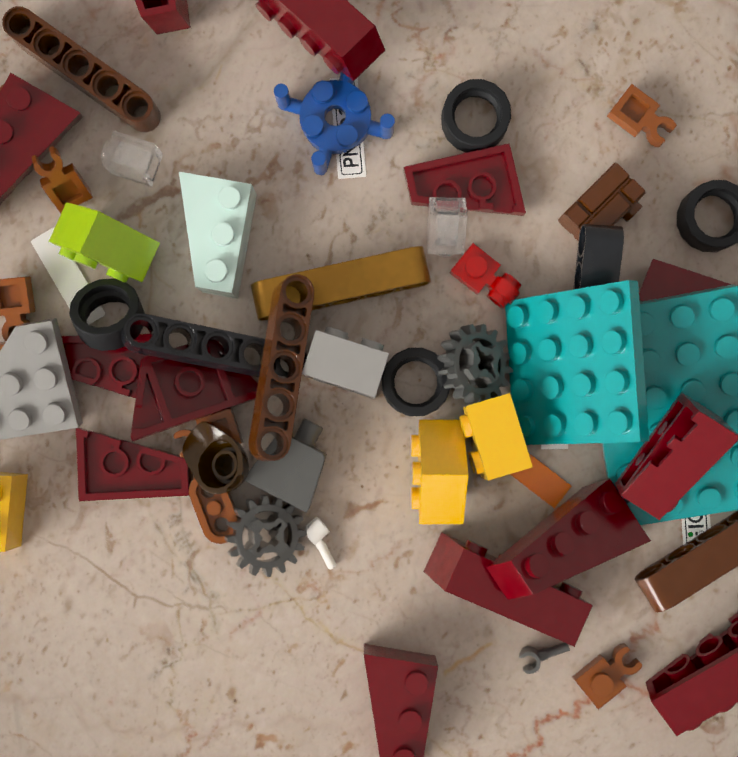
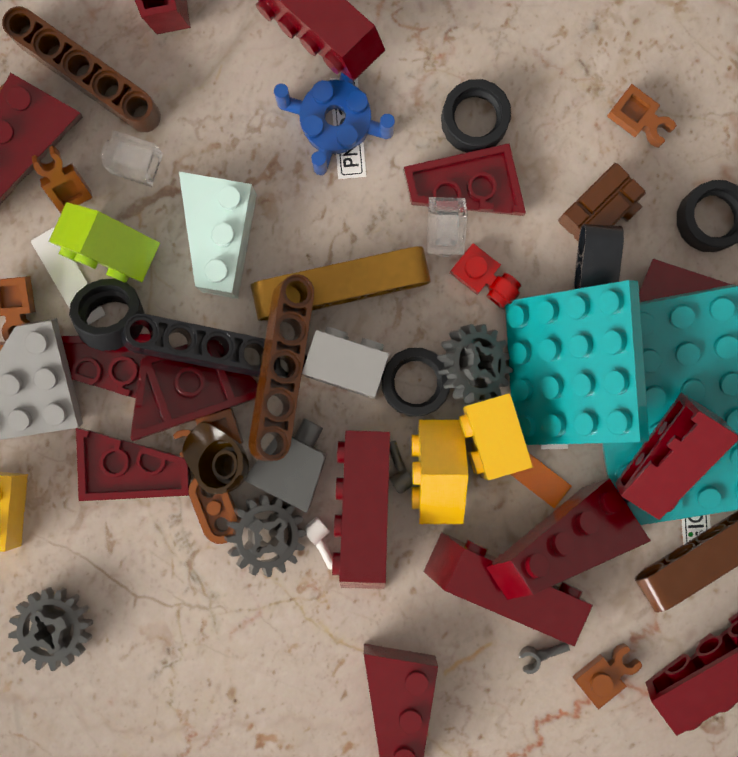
none -> dark grey gear [8,587,93,671]
none -> dark red wedge [332,430,390,589]
none -> dark grey hand [389,441,413,494]

